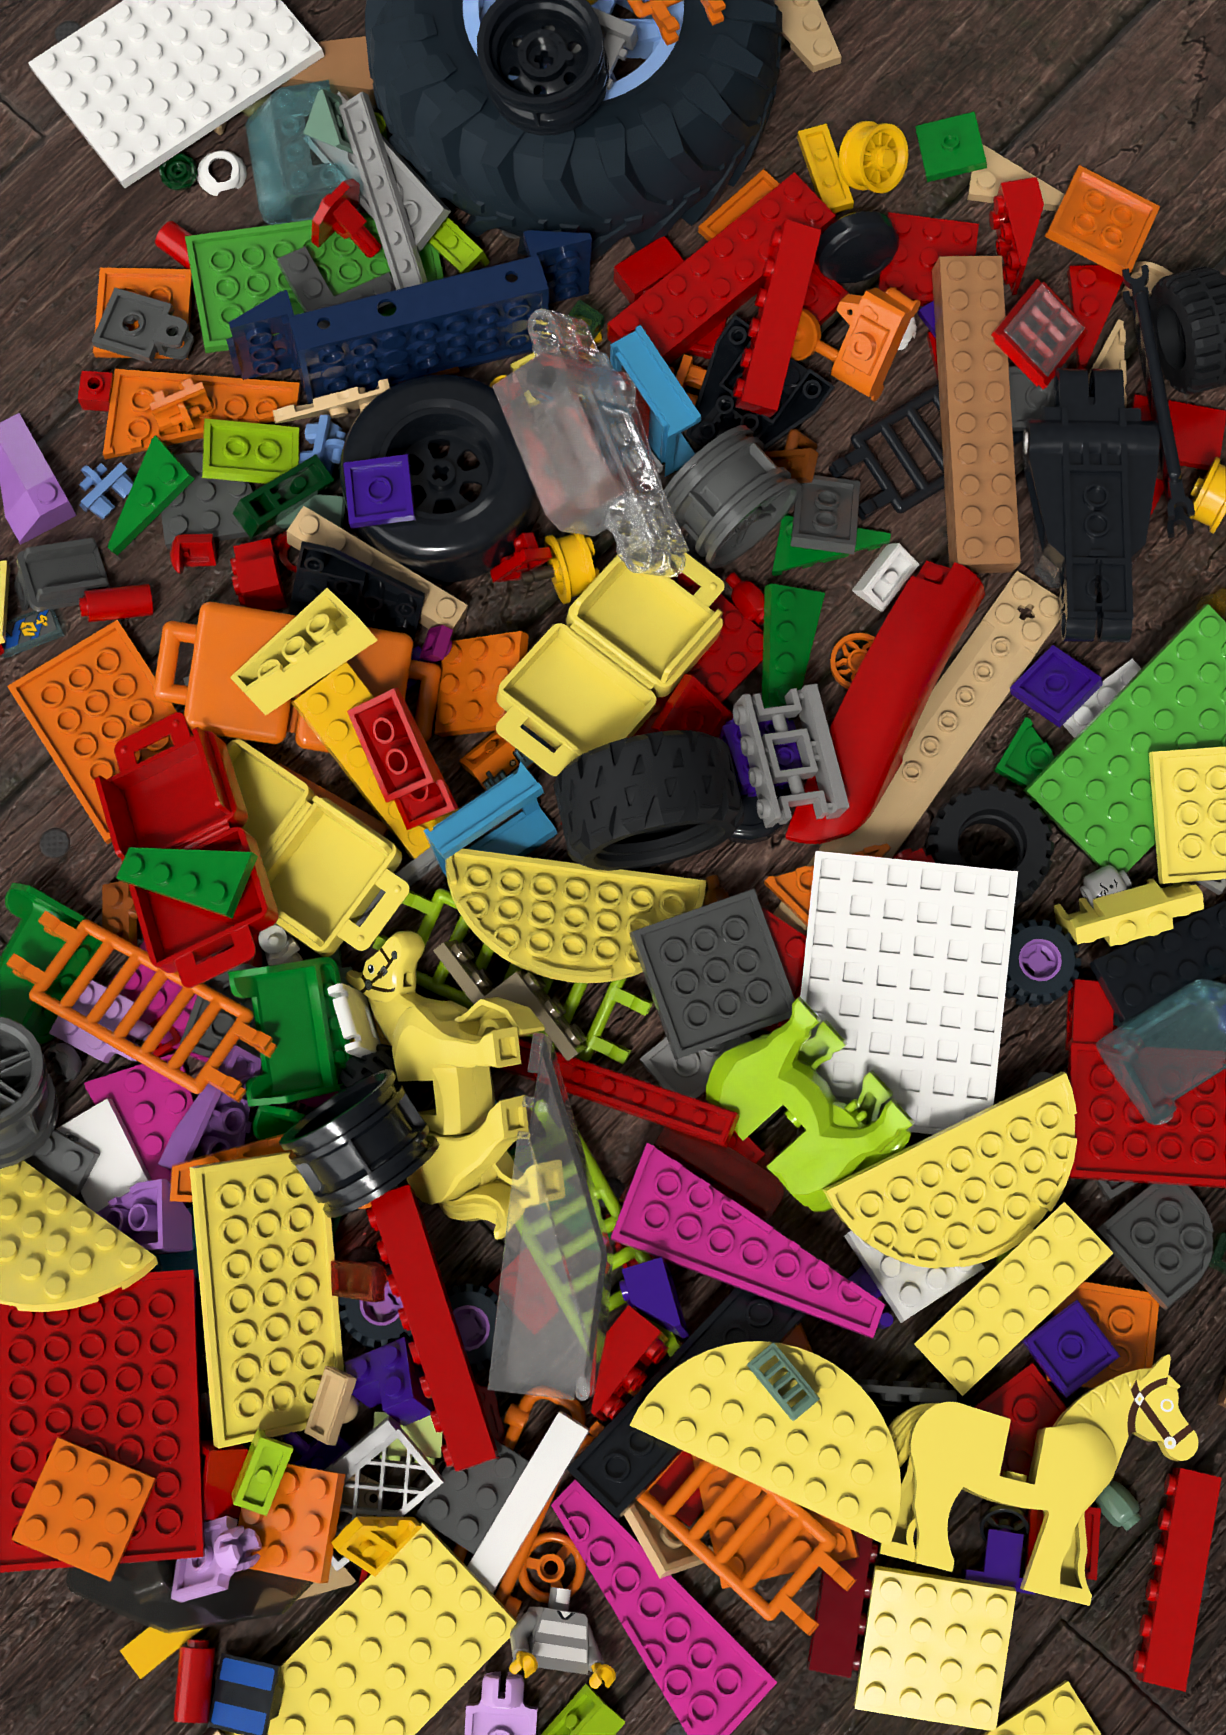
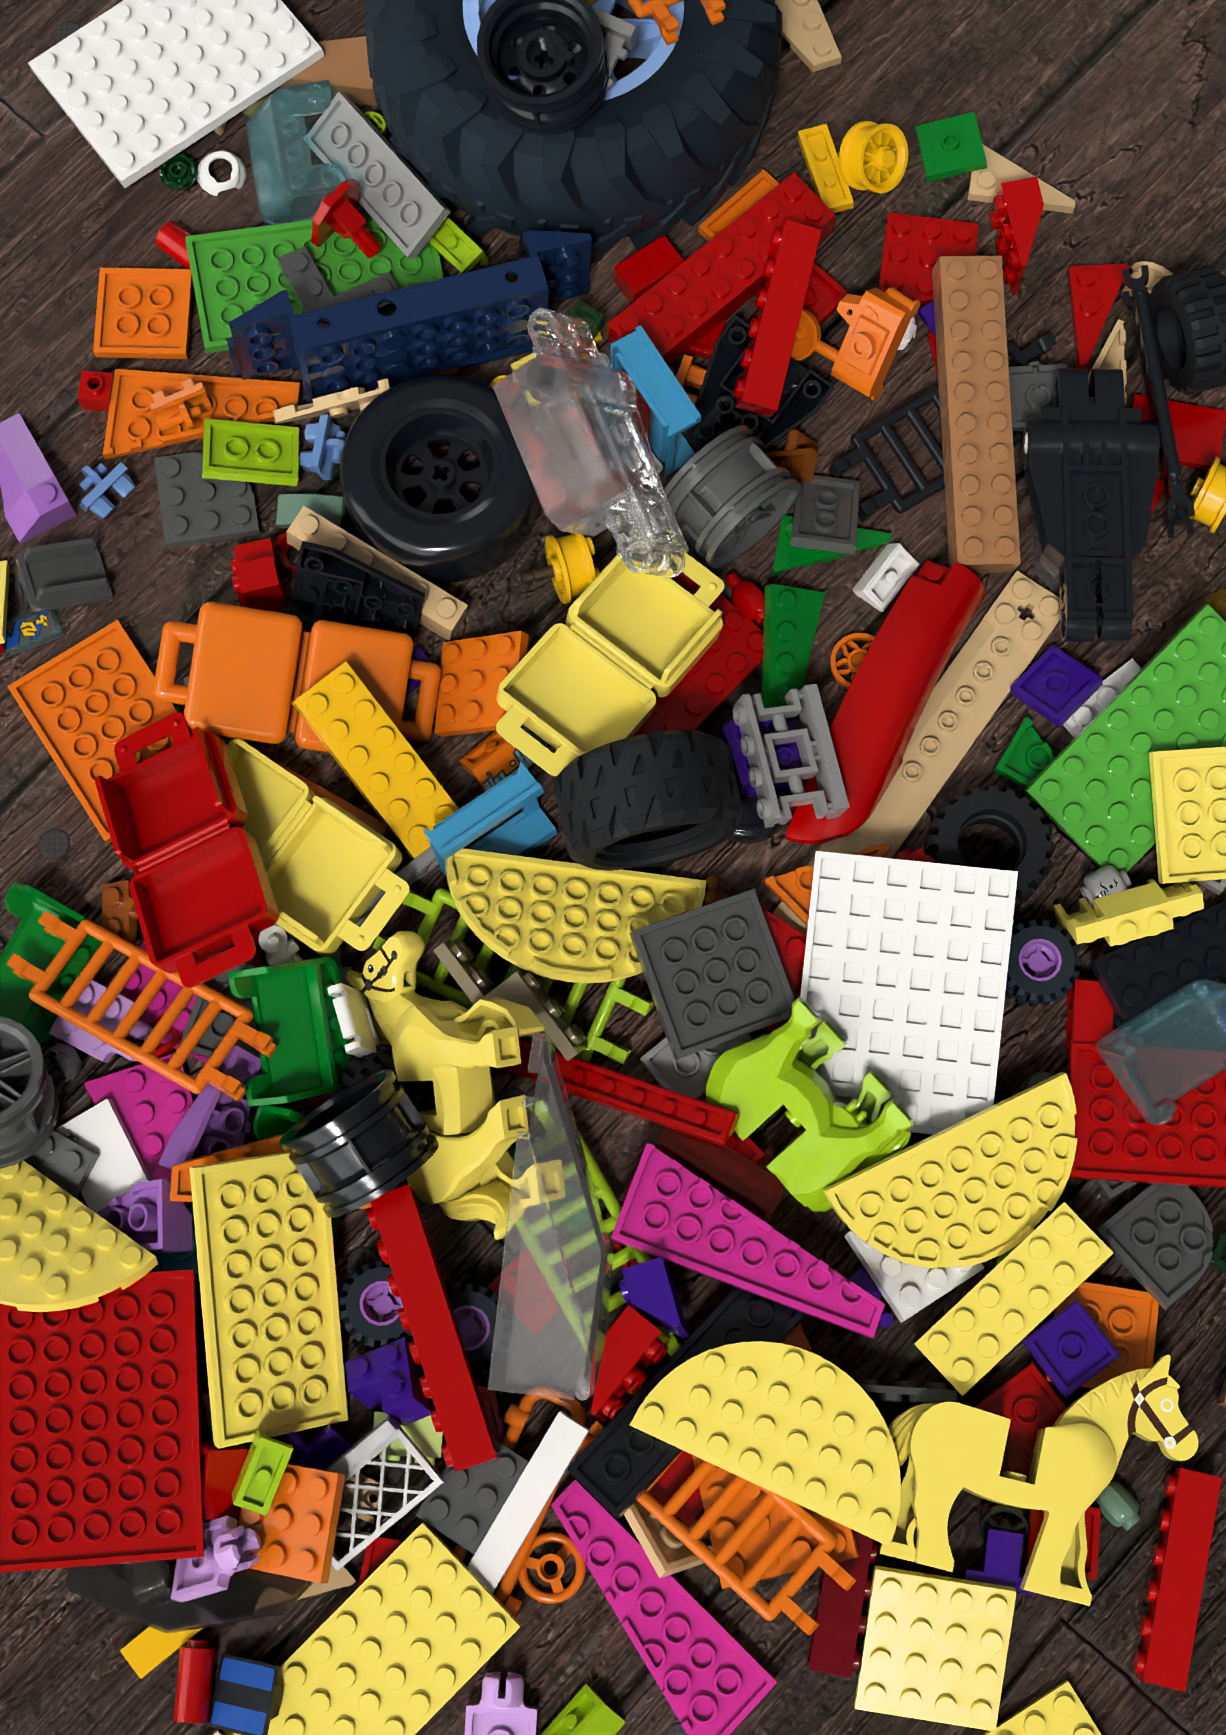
orange plate [12,1437,157,1582] -> none
red brick [79,584,153,622] -> none
dark grey plate [92,288,194,364] -> none
green wing [107,435,195,556] -> none
green wing [116,847,258,918] -> none
red plate [170,534,217,574] -> none
light yellow wedge [230,588,378,715] -> none
dark green slope [233,454,334,539] -> none
sand green slope [303,89,353,154] -> none
tan tile [304,1366,359,1446] -> none
clear red tile [331,1260,388,1302] -> none
yellow wing [331,1517,422,1577] -> none
light grey tile [338,92,428,290] -> none
dark purple plate [343,454,416,528] -> none
red slope [347,687,458,830] -> none
magenta plate [419,625,453,663] -> none
red hinge [490,532,552,583] -> none
torso [509,1587,616,1689] -> none
red tile [651,674,733,738] -> none
sand green slope [746,1342,820,1421] -> none
black piece [815,211,899,283] -> none
clear piece [991,279,1088,389] -> none
orange plate [1044,165,1160,276] -> none

